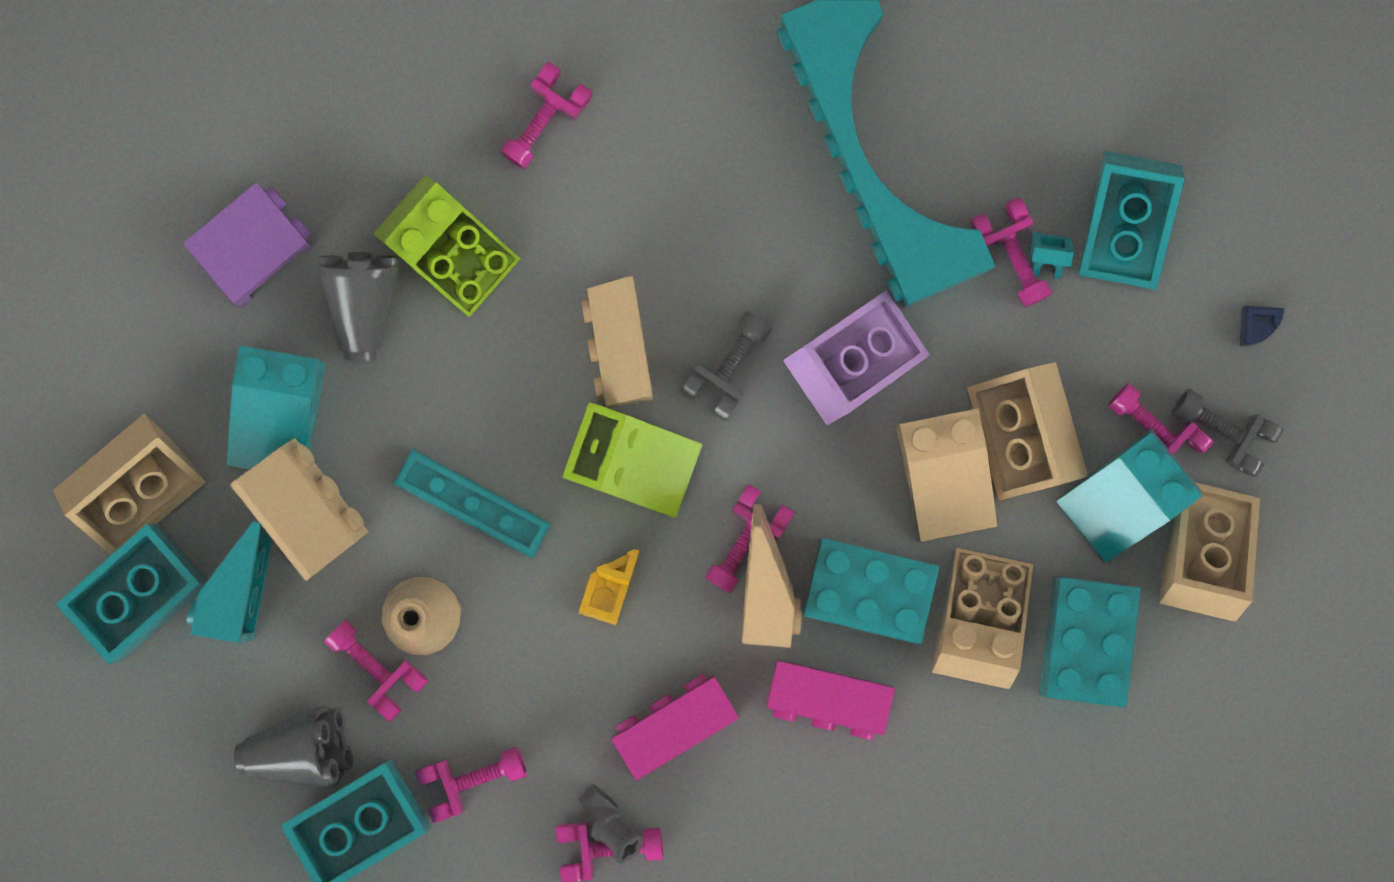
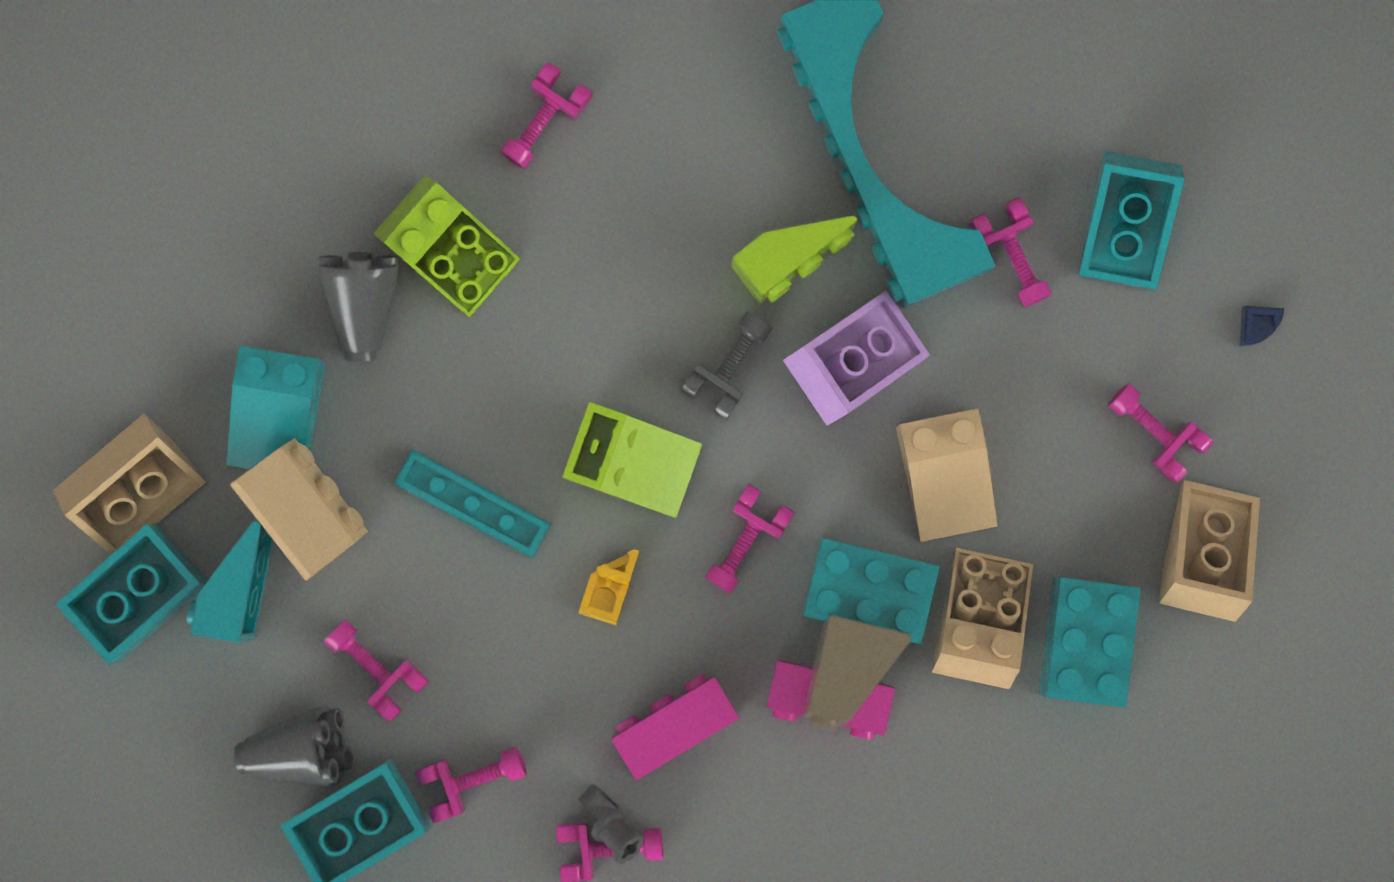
medium lavender panel [183,182,313,308] -> none
tan cone [382,577,462,655] -> none
tan slope [581,276,654,408] -> none
tan slope [742,504,802,648] -> none
tan slope [967,362,1088,501] -> none
teal tile [1029,232,1074,279] -> none
teal slope [1056,428,1202,563] -> none
dark grey bar [1172,388,1284,477] -> none
none -> lime slope [731,216,858,304]
none -> dark tan slope [802,615,911,731]

